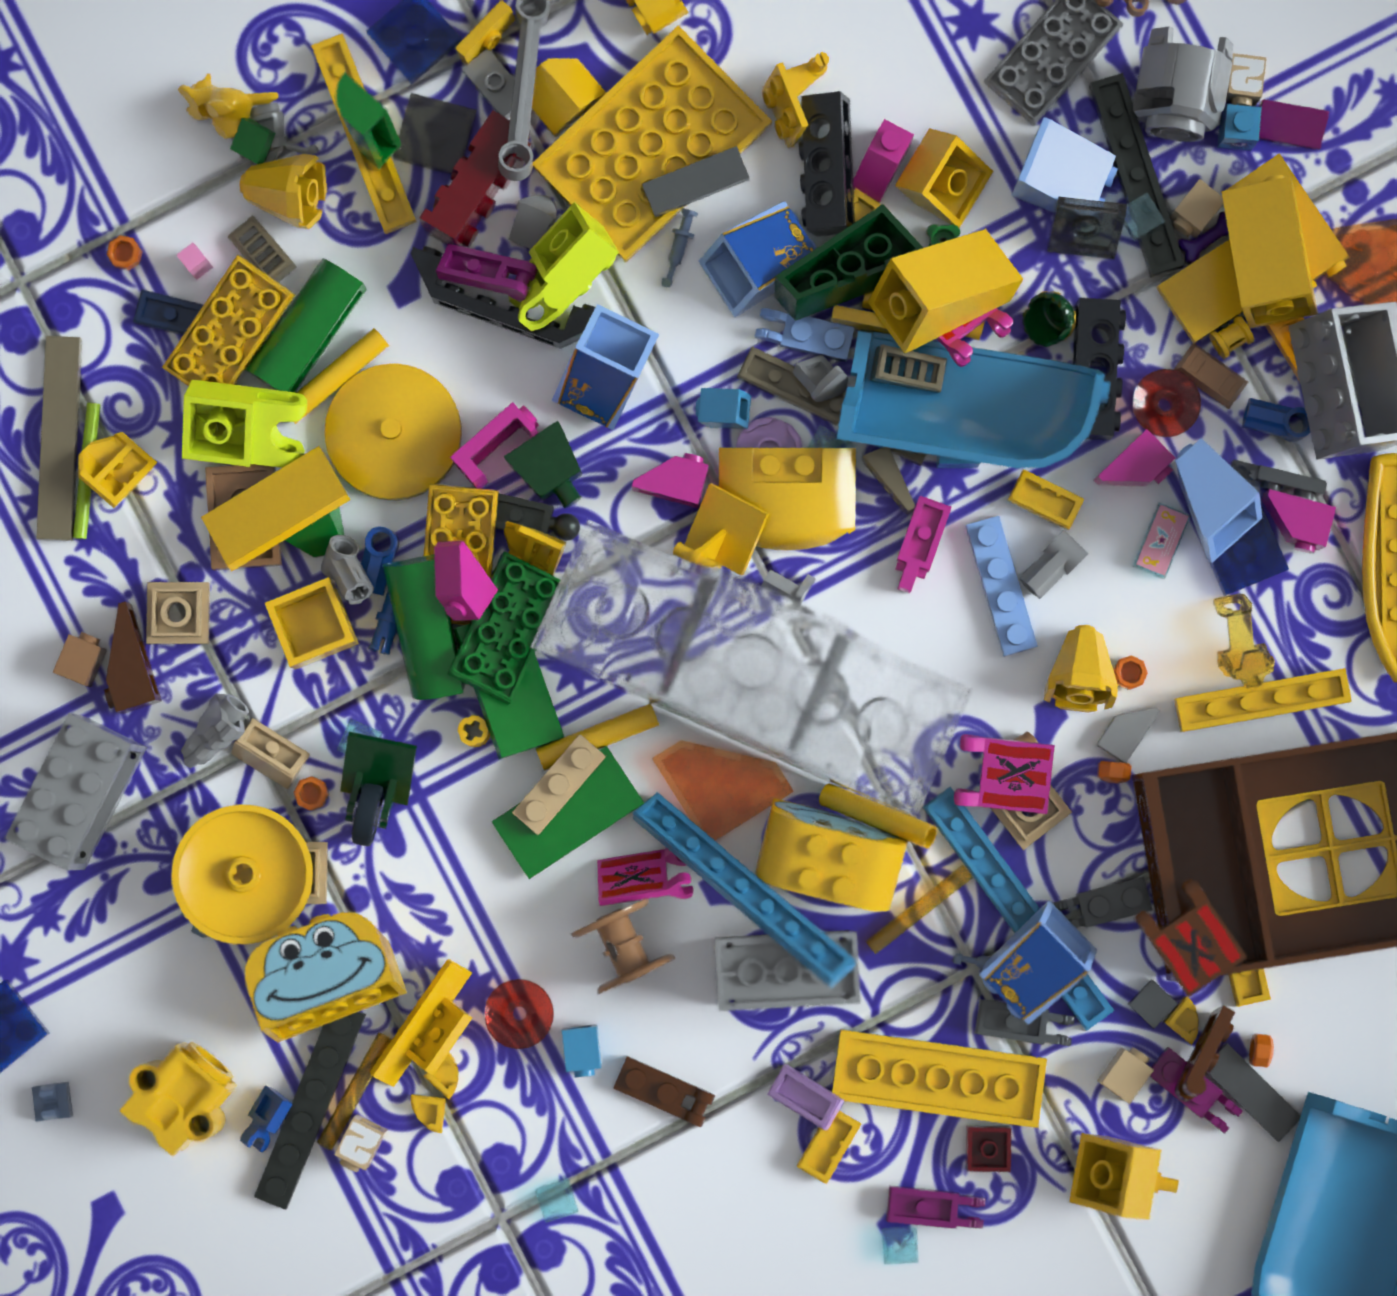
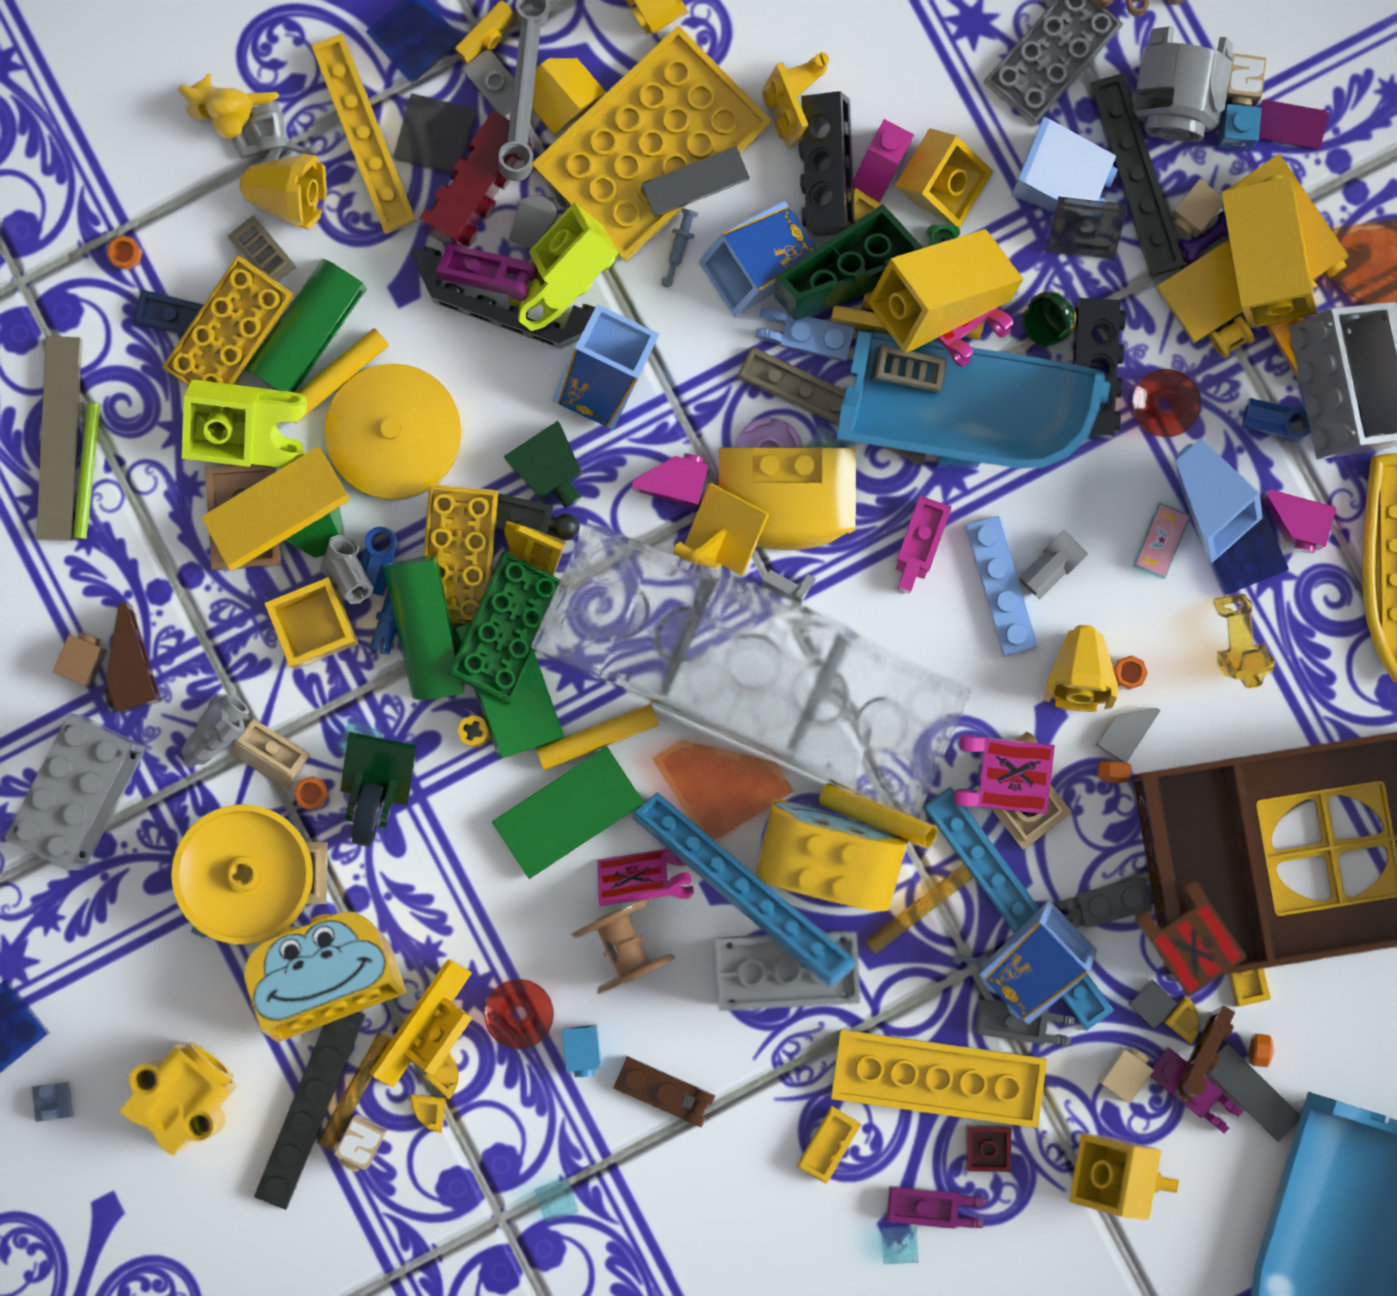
yellow slope [78,432,158,508] -> none
tan piece [146,582,210,644] -> none
bright pink piece [176,242,213,280] -> none
green tile [230,118,276,164] -> none
blue plate [240,1085,292,1153] -> none
green brick [336,73,402,169] -> none
dark pink slope [434,541,498,621] -> none
dark pink panel [450,402,539,489] -> none
tan plate [512,734,606,835] -> none
dark azure brick [695,388,751,429] -> none
lavender tile [767,1064,844,1130] -> none
light grey tile [793,355,848,402] -> none
dark tan slope [862,447,915,515] -> none
yellow plate [1007,469,1084,531] -> none
dark pink slope [1093,429,1176,486] -> none
clear light blue tile [1116,193,1165,241] -> none
medium nougat tile [1174,343,1248,409] -> none
yellow plate [1174,668,1352,732] -> none
dark grey hinge [1230,460,1327,500] -> none

